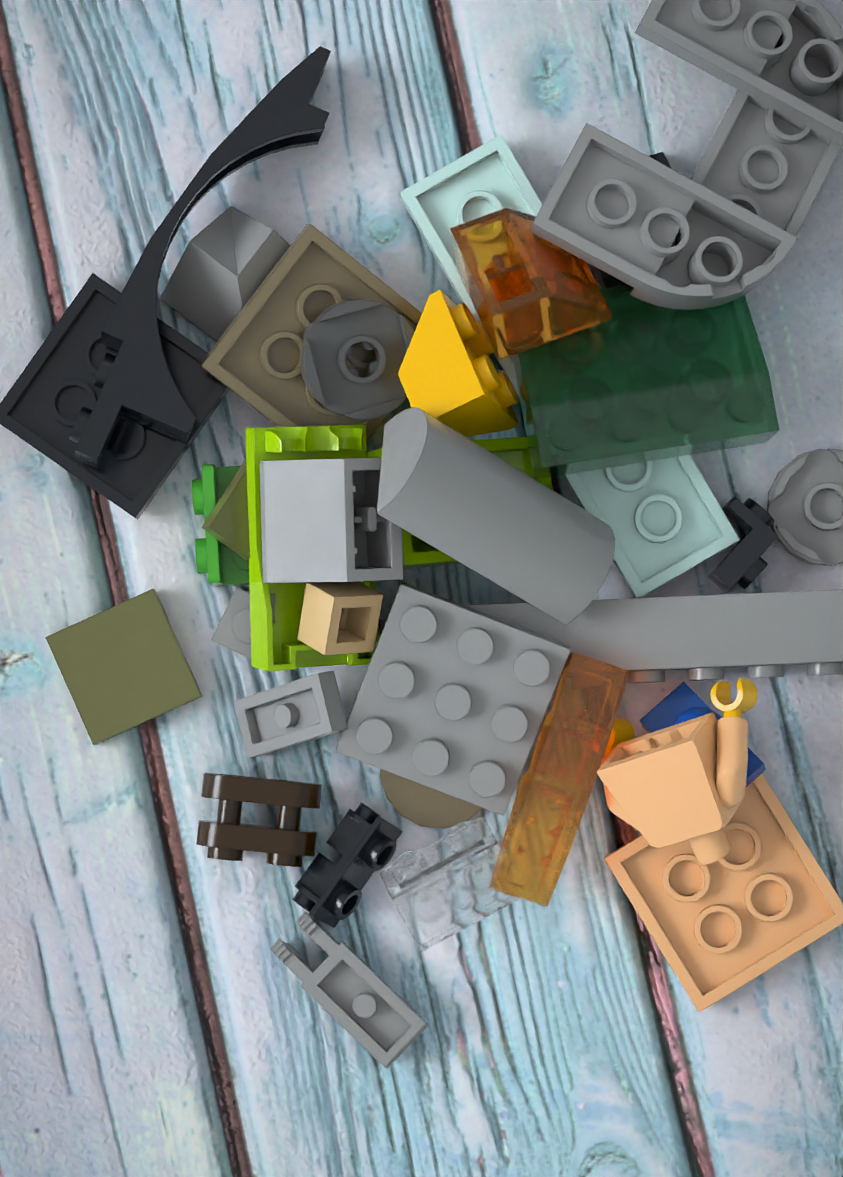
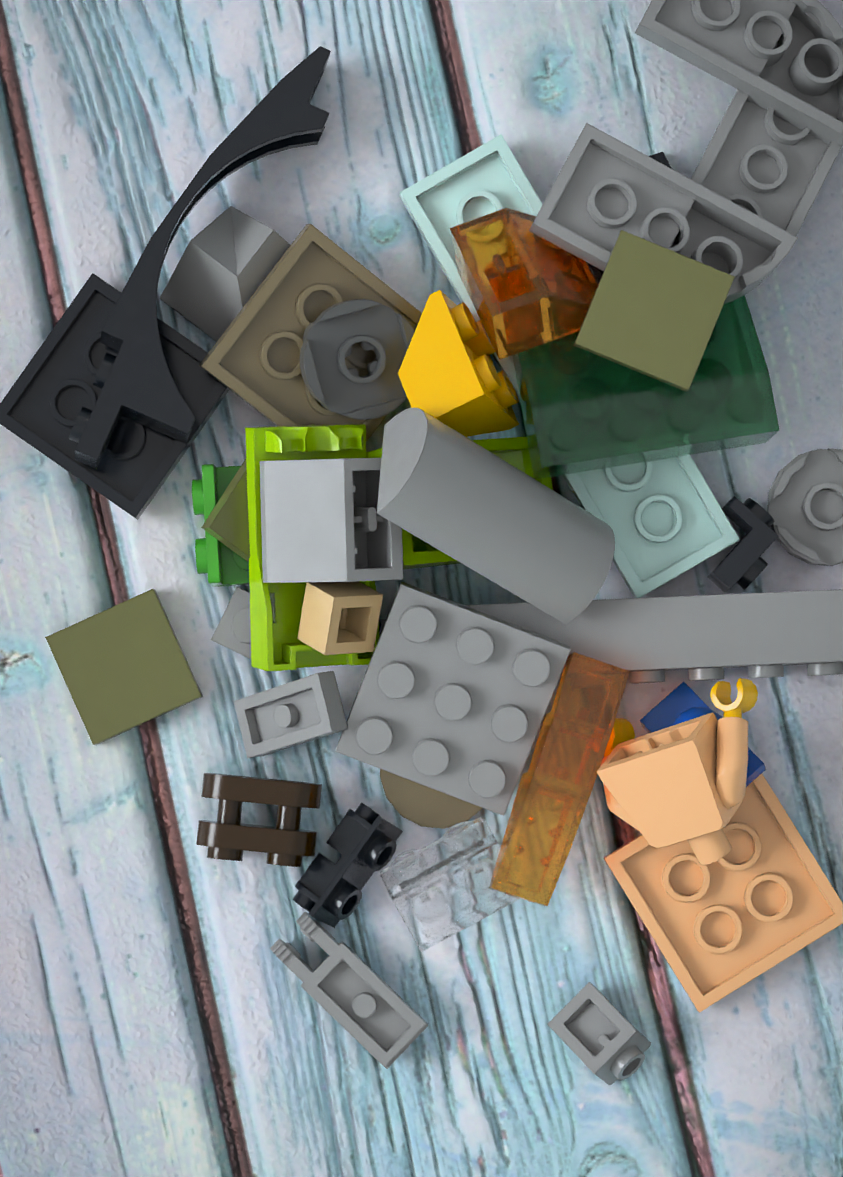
none -> light grey bracket [547,982,651,1085]
none -> olive tile [574,230,735,391]

